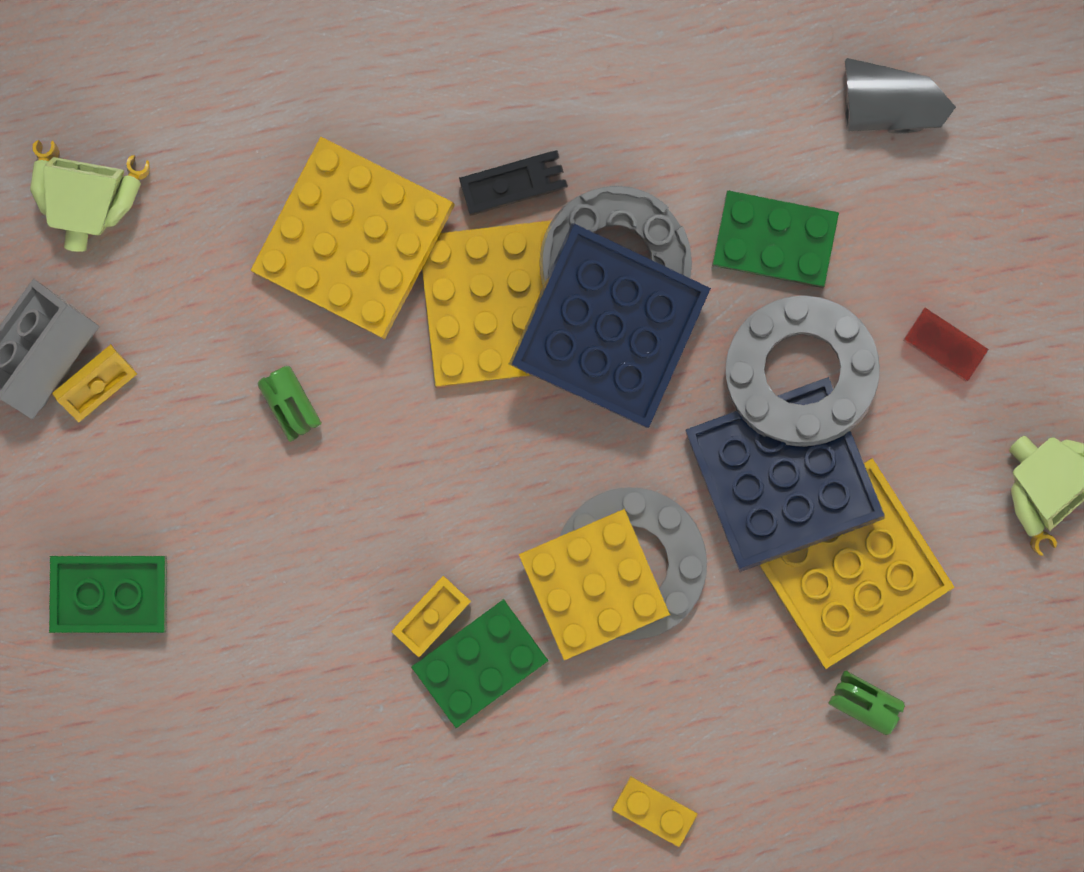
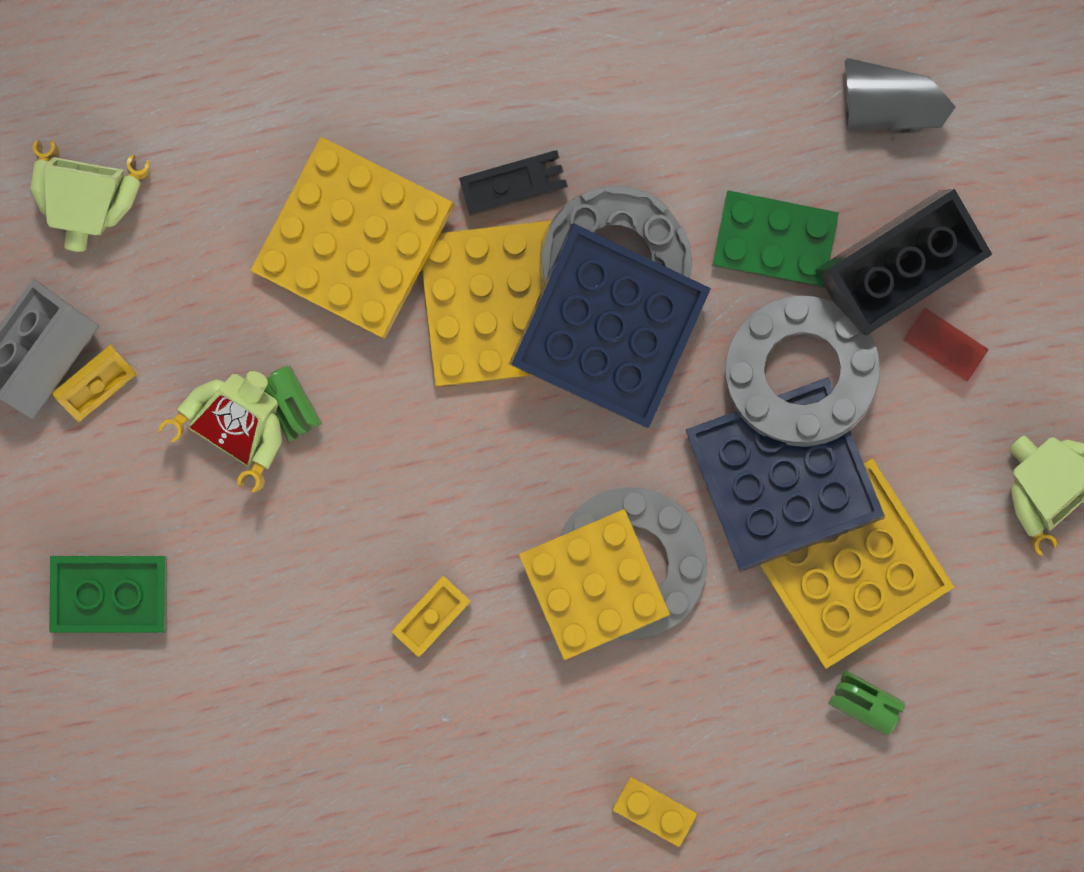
green plate [411,599,549,728] -> none
none -> torso [158,371,282,493]
none -> black slope [815,189,992,335]

